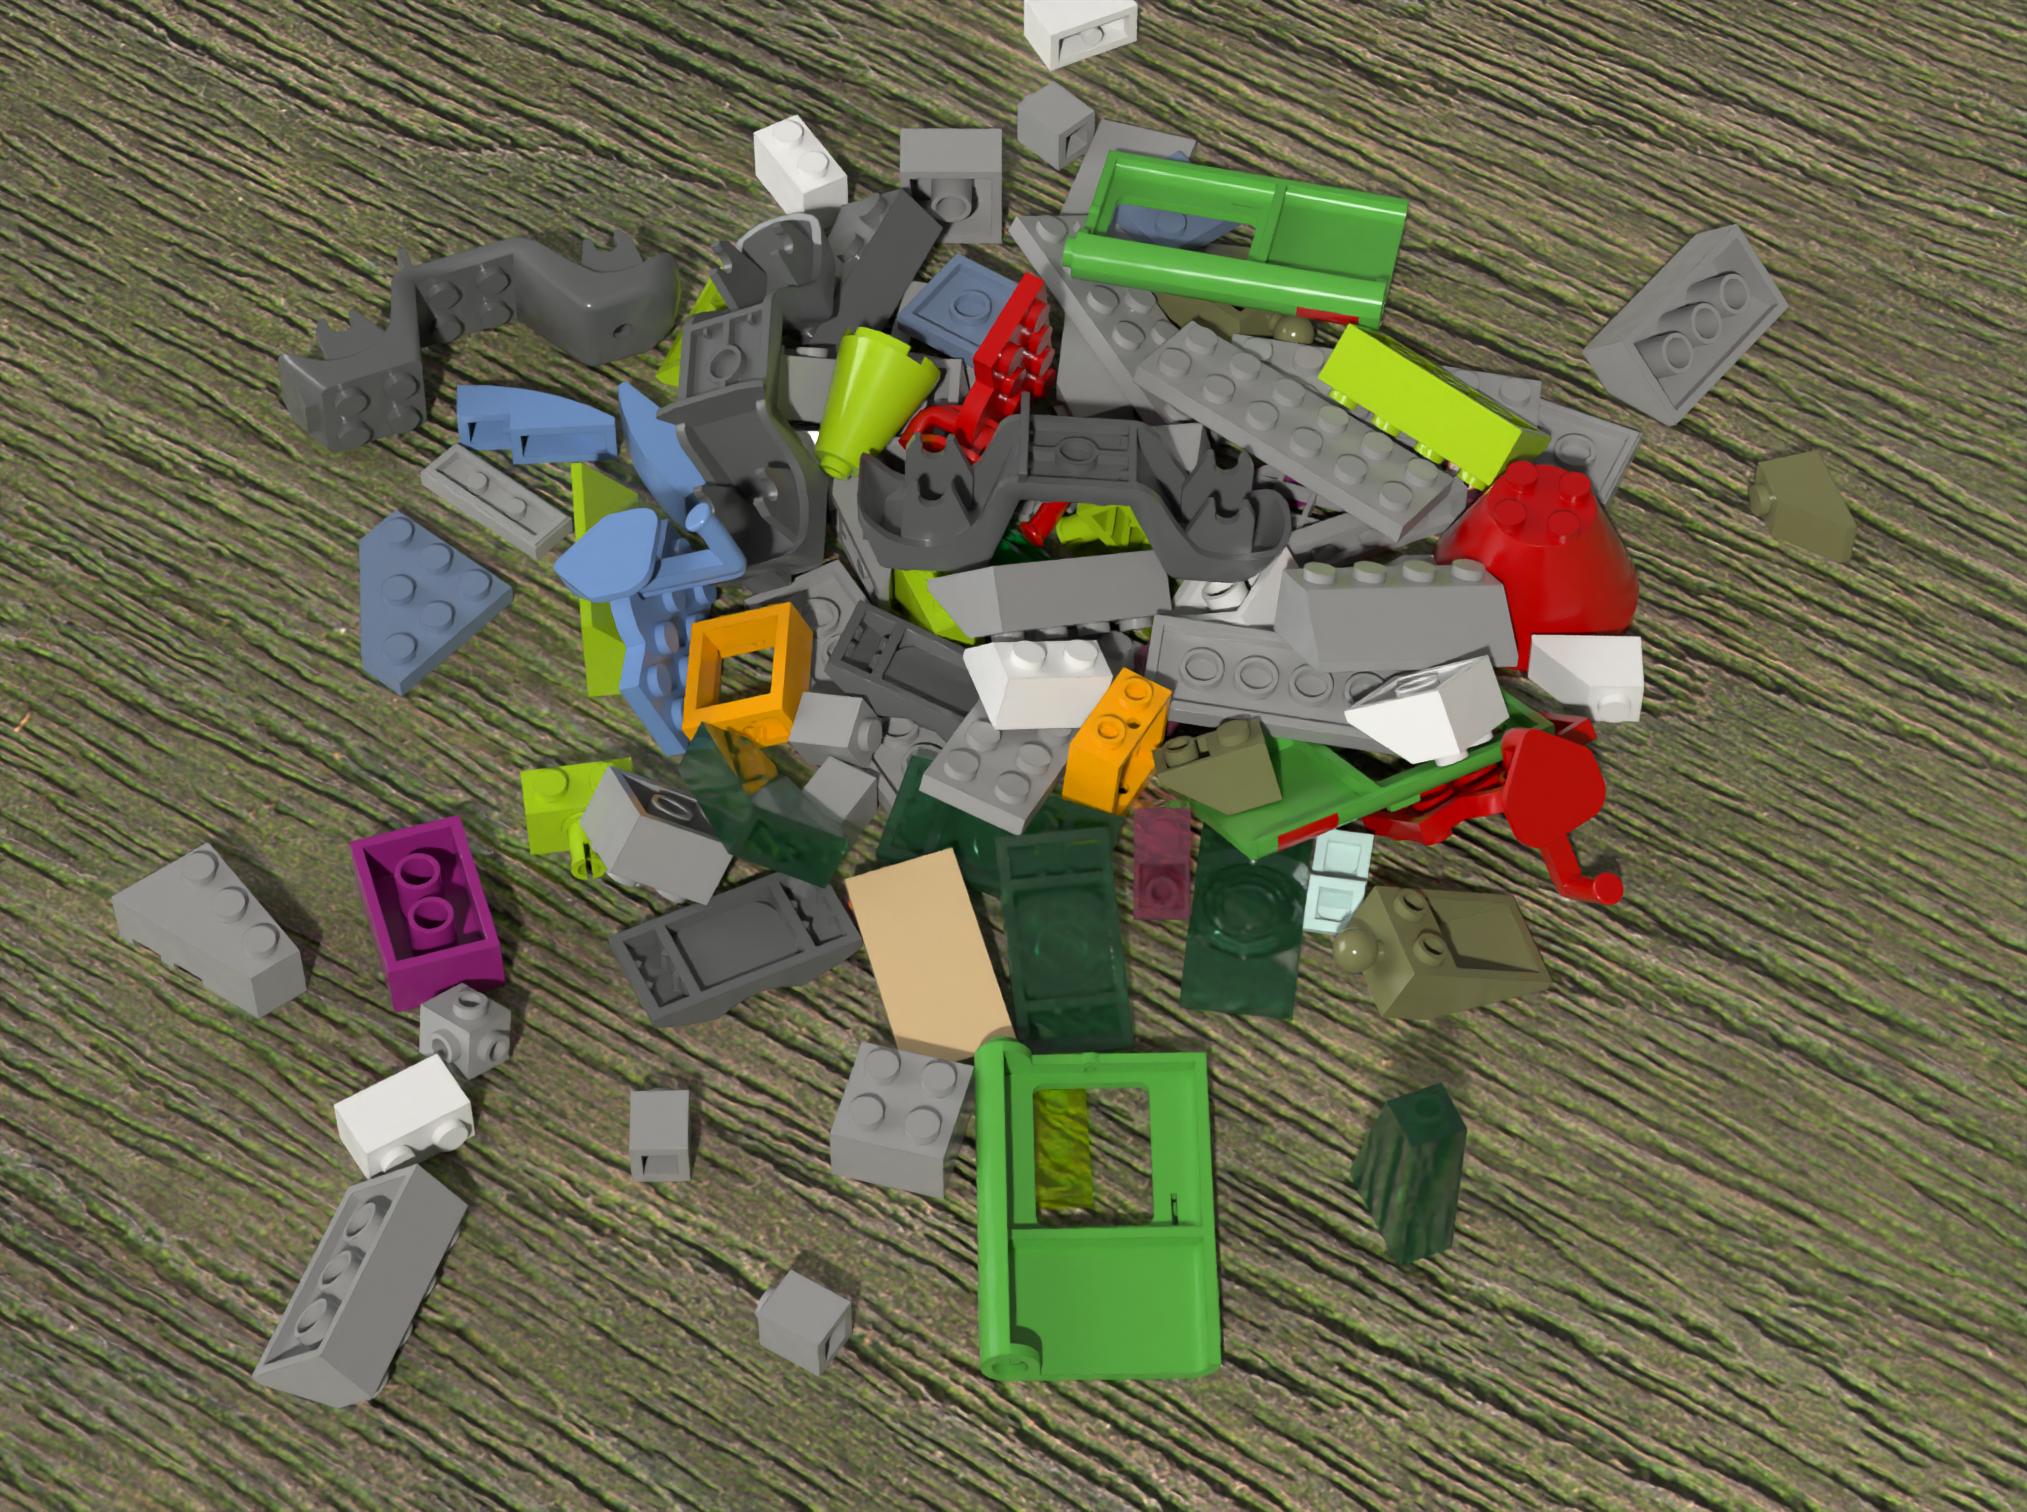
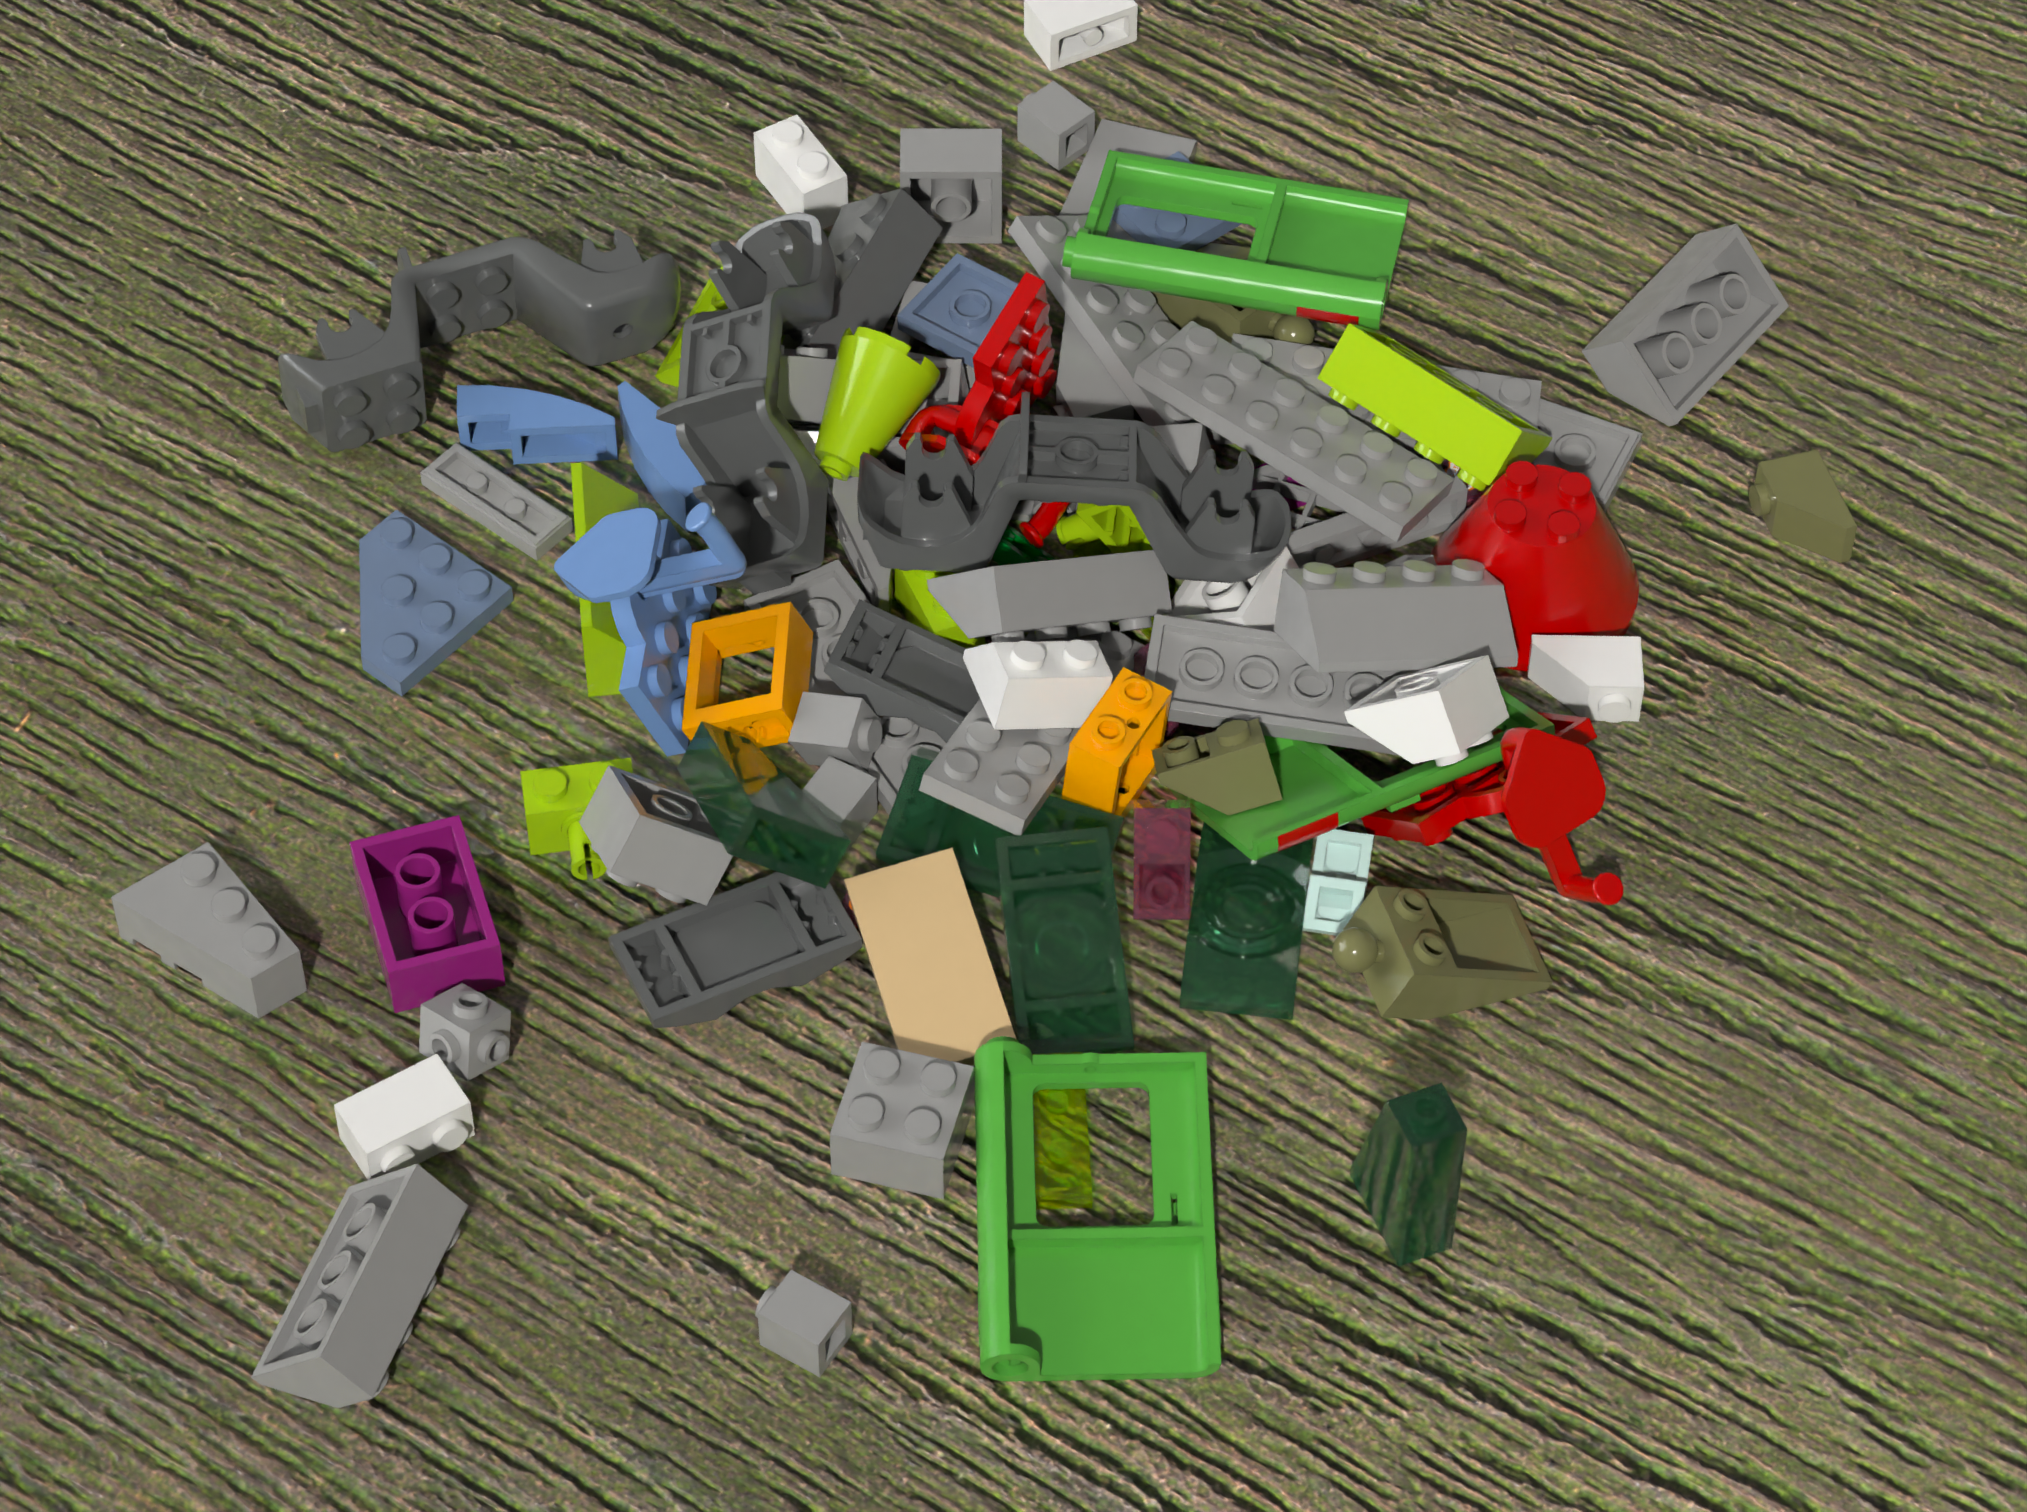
light grey brick [629,1088,692,1182] -> none

